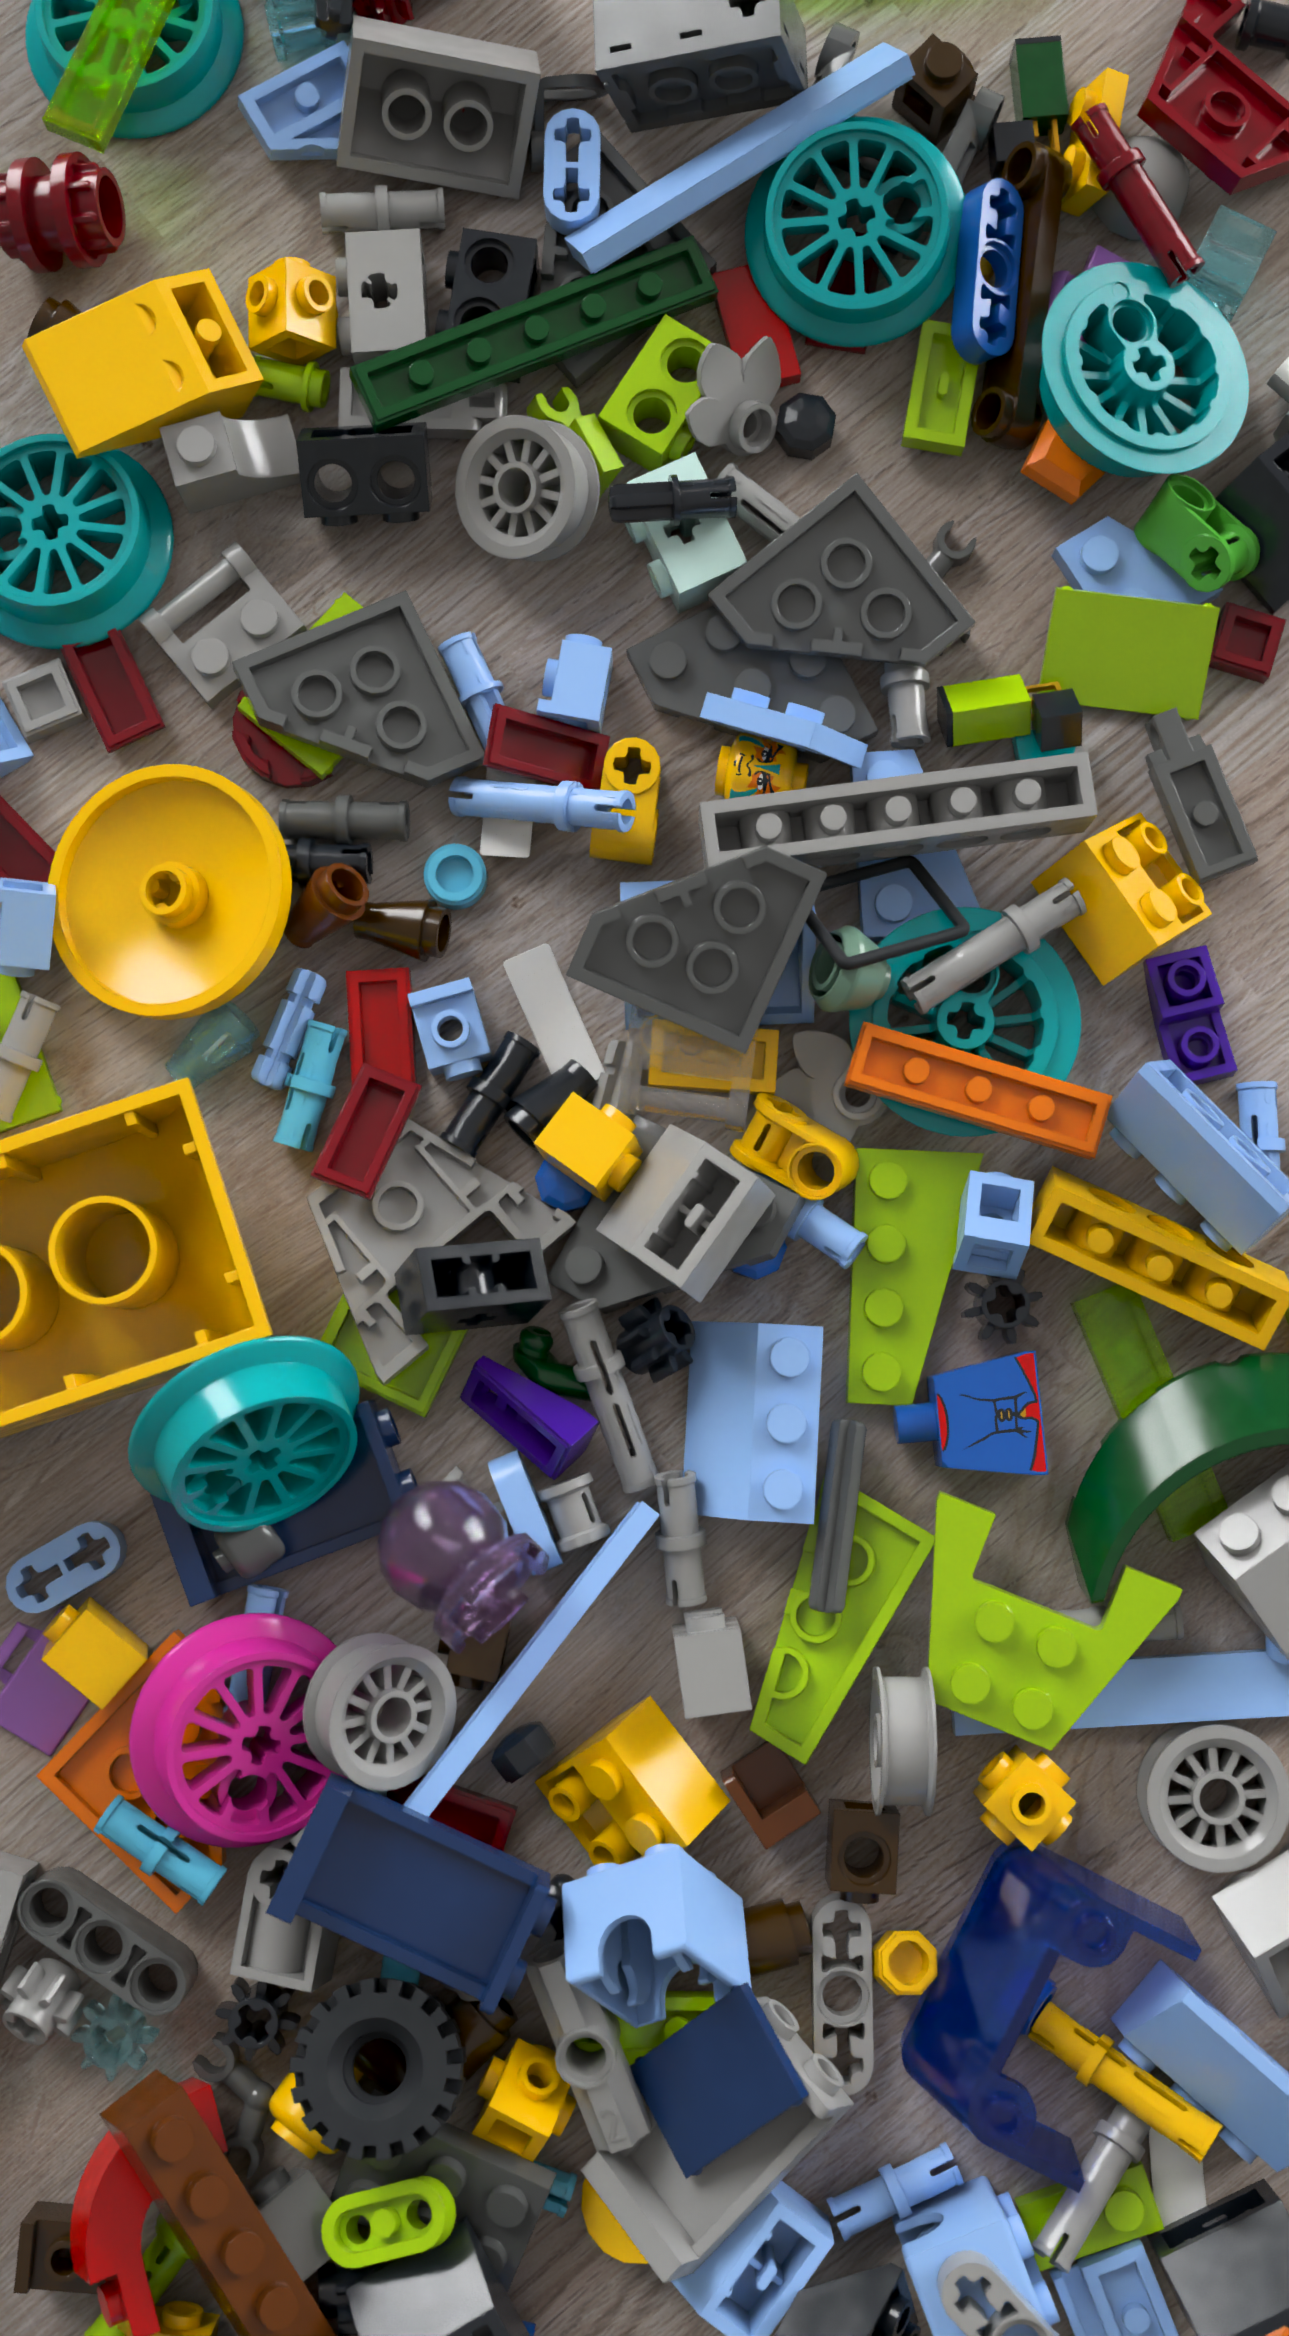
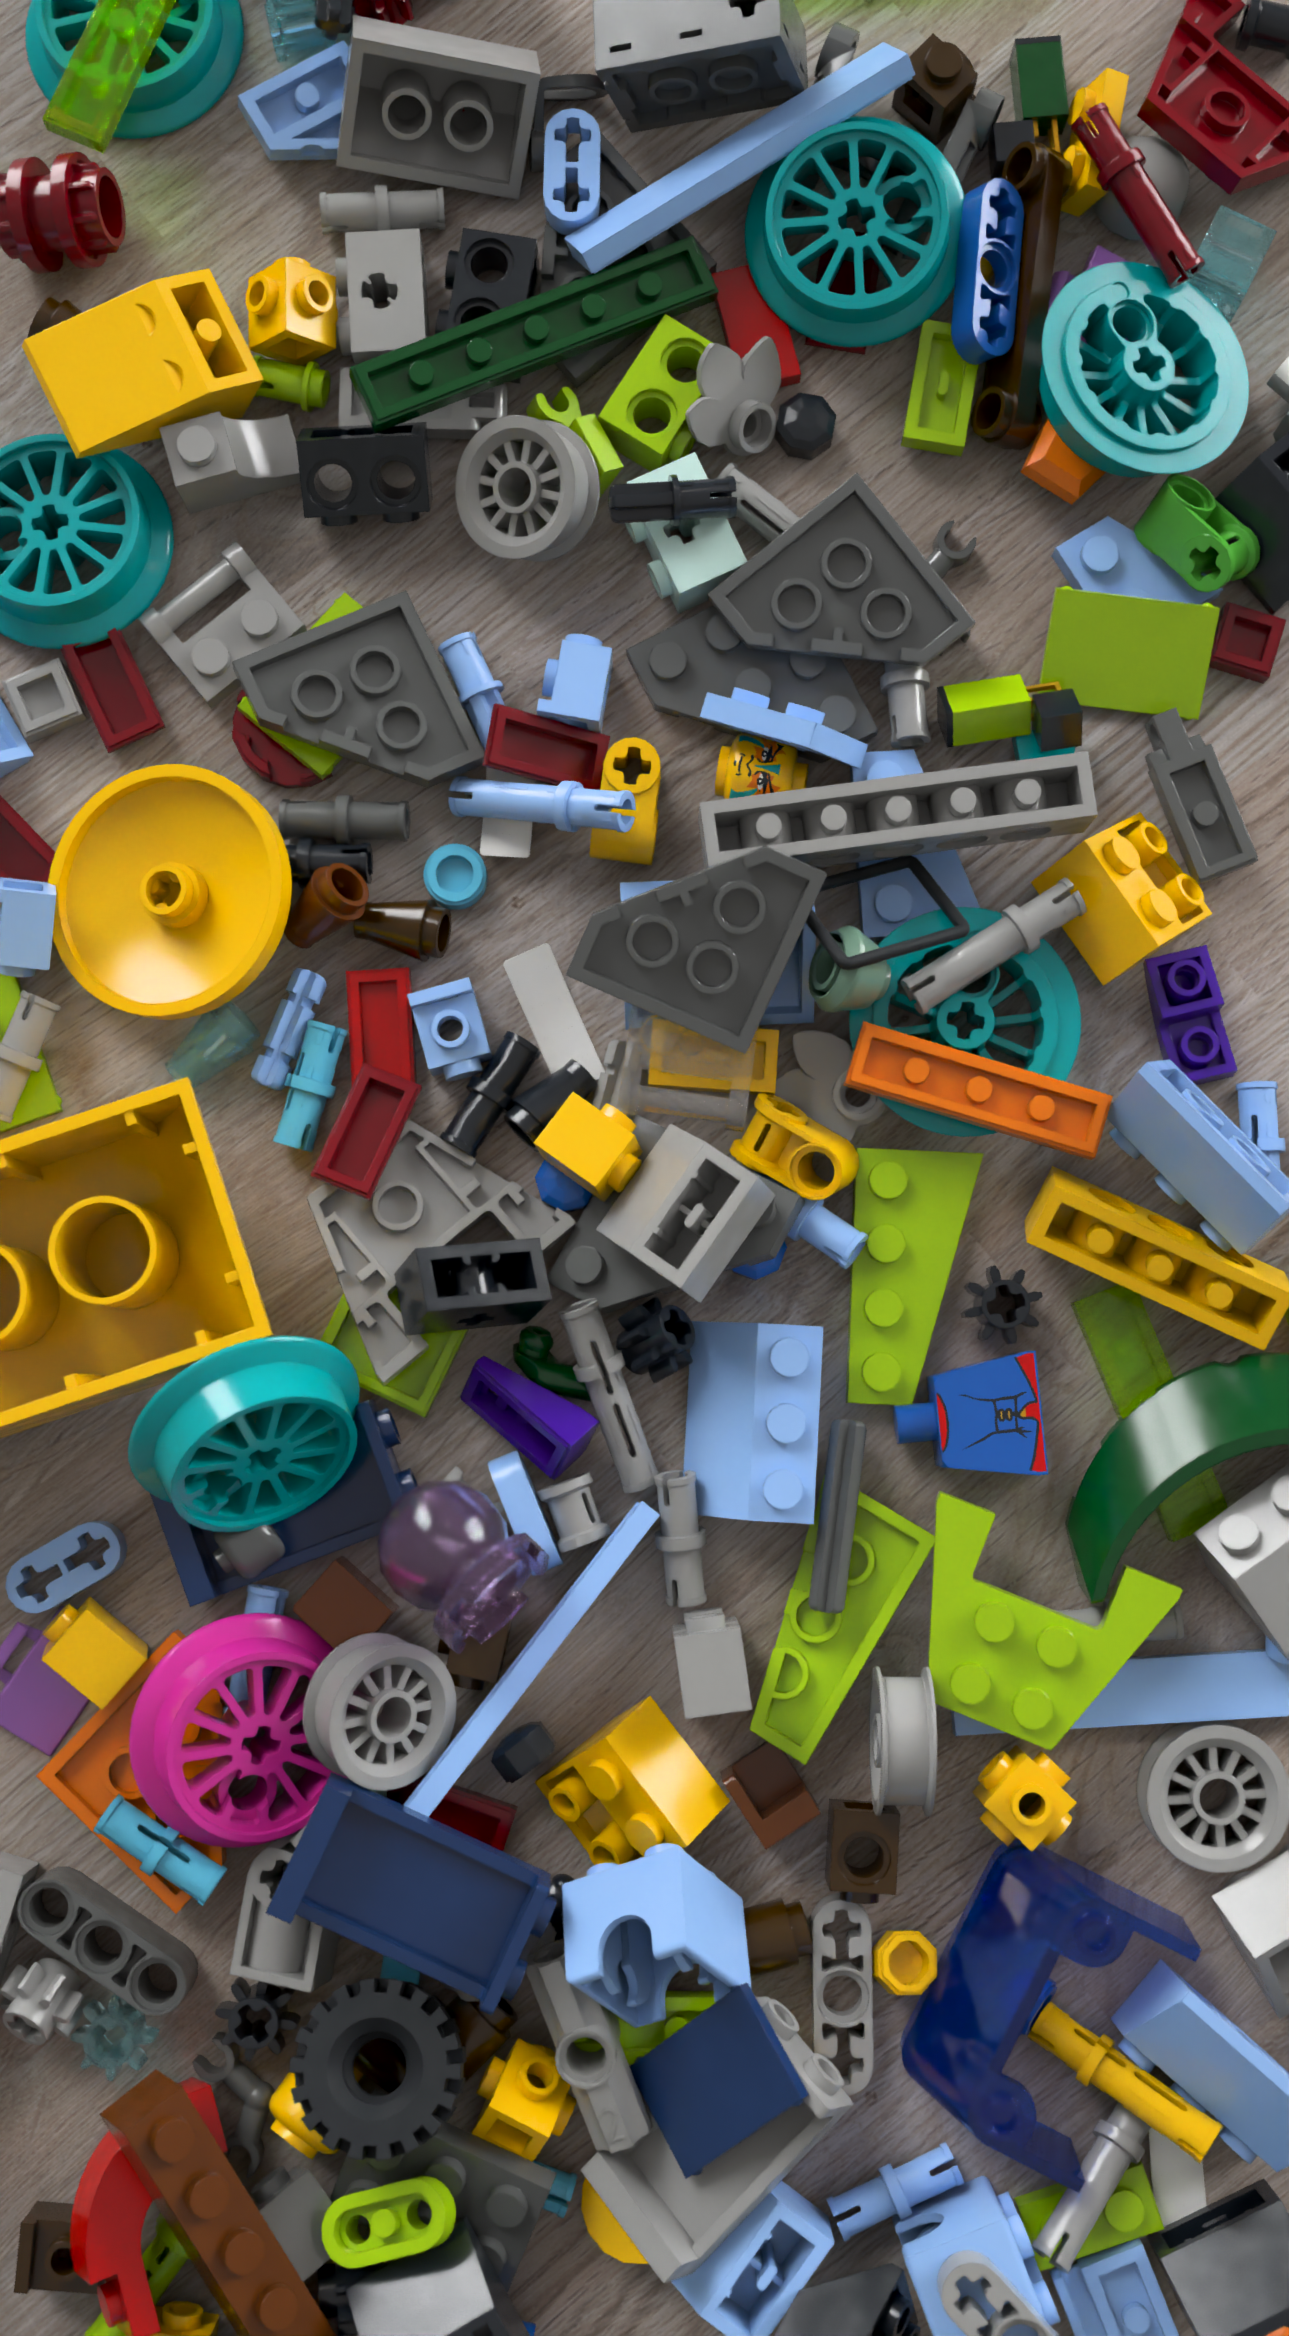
light blue brick [952,1170,1034,1280] -> none
none -> reddish brown panel [293,1556,399,1649]

